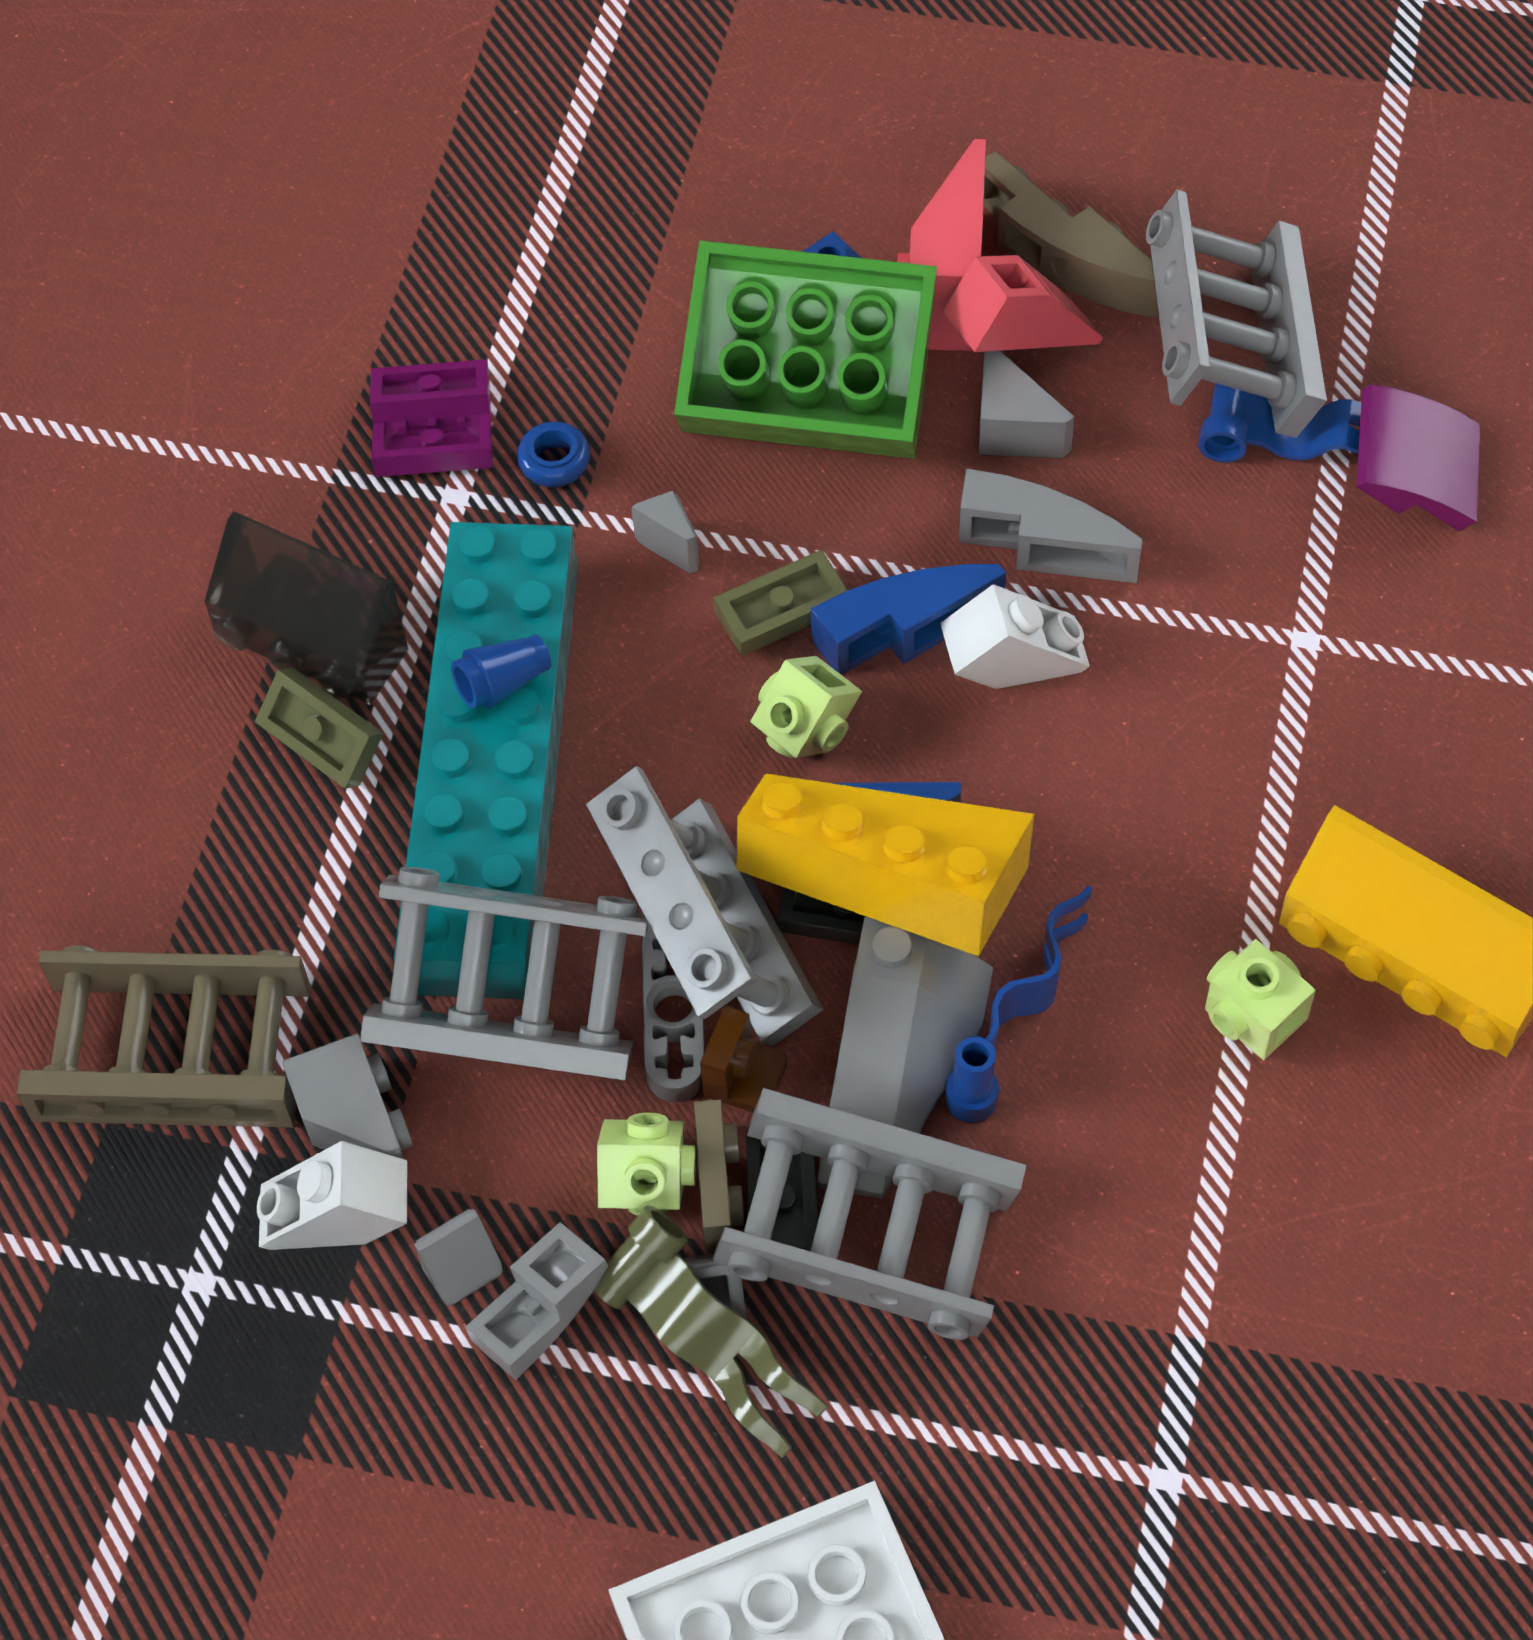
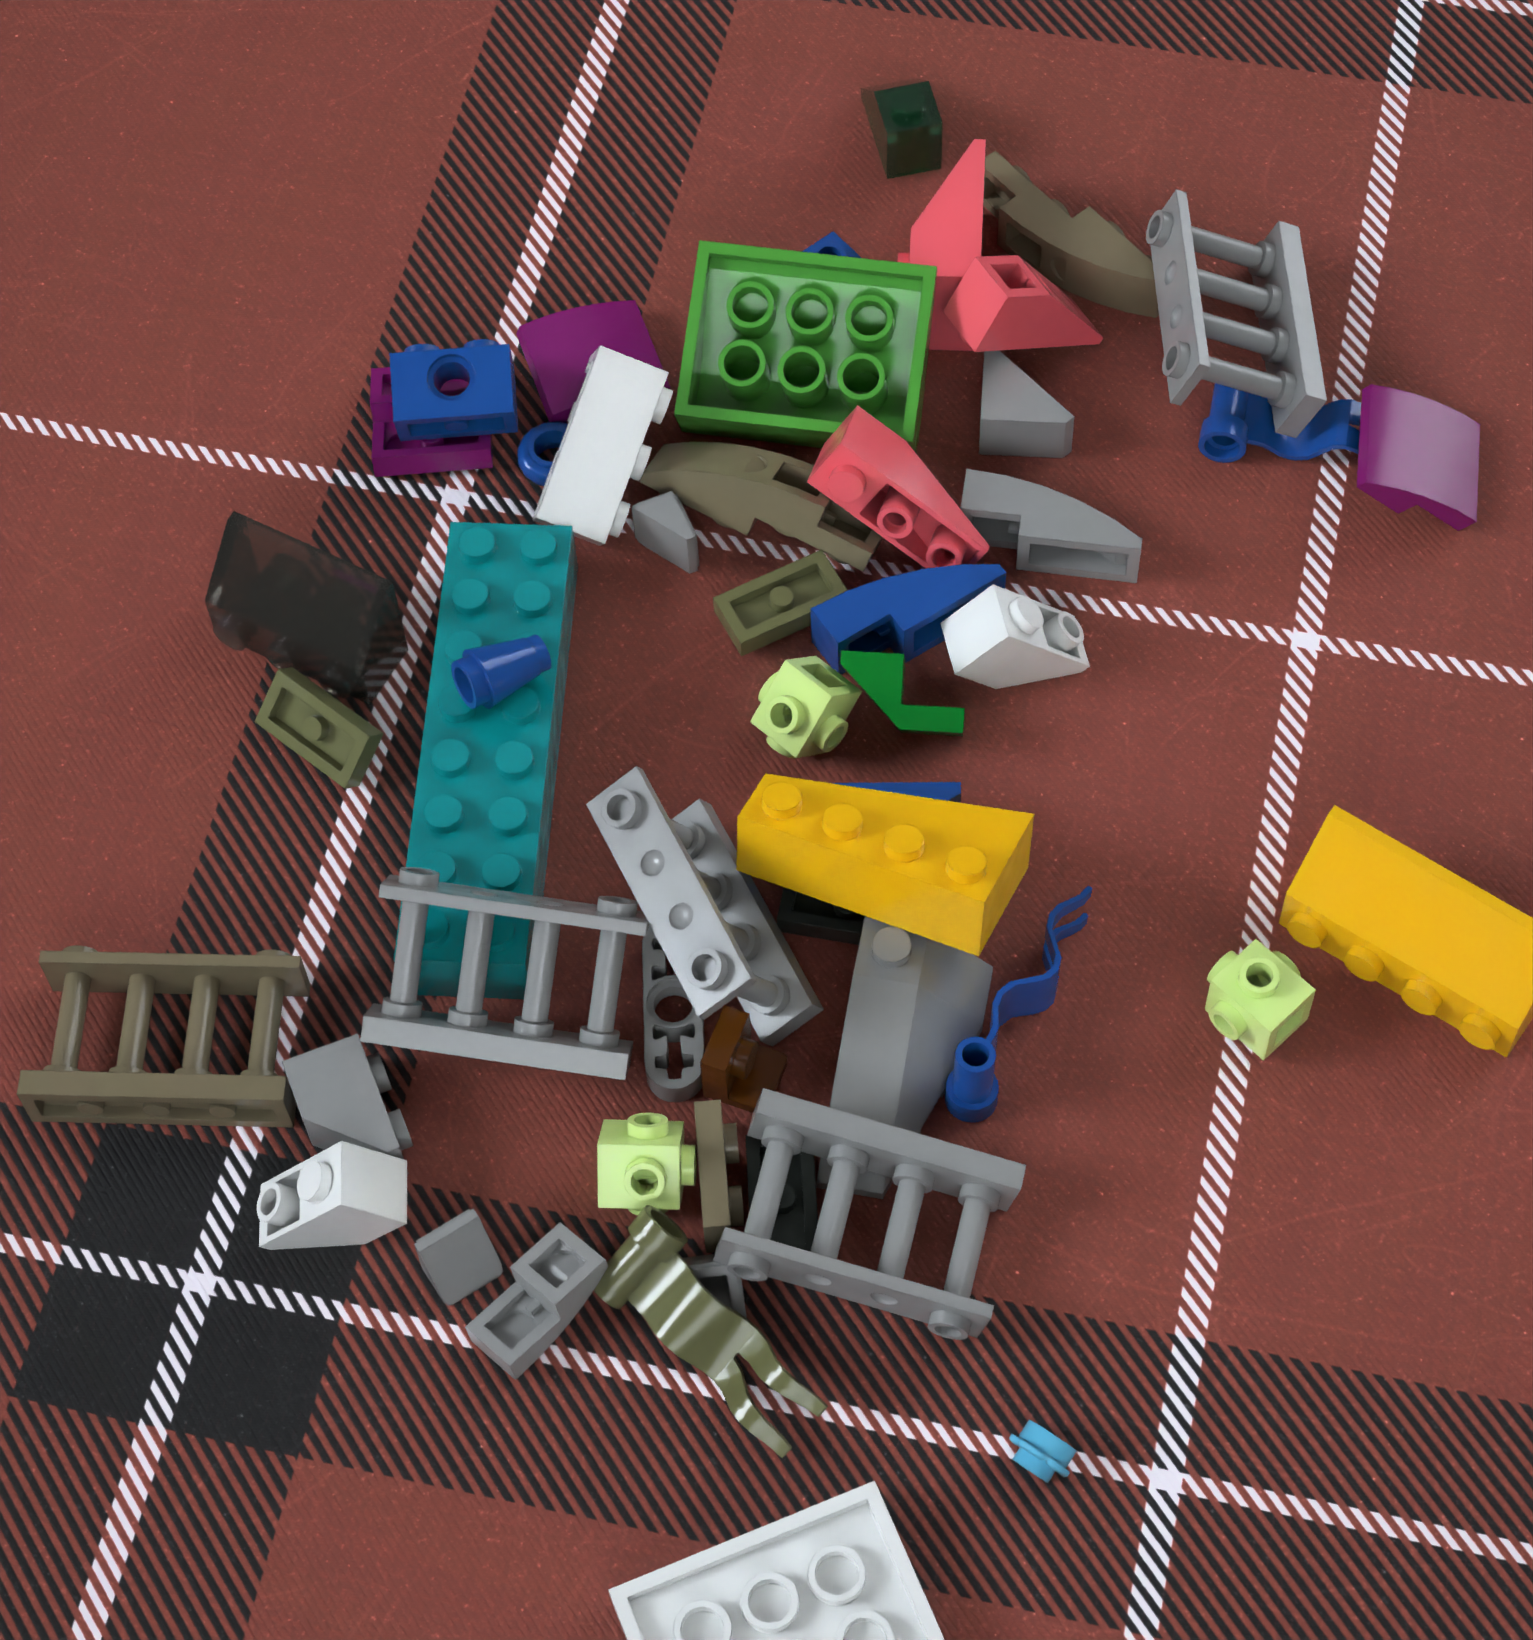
none -> blue brick [389,339,519,441]
none -> magenta slope [516,300,671,422]
none -> white wedge [532,345,673,546]
none -> dark tan slope [640,442,883,572]
none -> coral slope [807,405,990,568]
none -> green slope [840,650,965,737]
none -> clear green slope [861,78,943,179]
none -> medium azure plate [1009,1419,1077,1483]

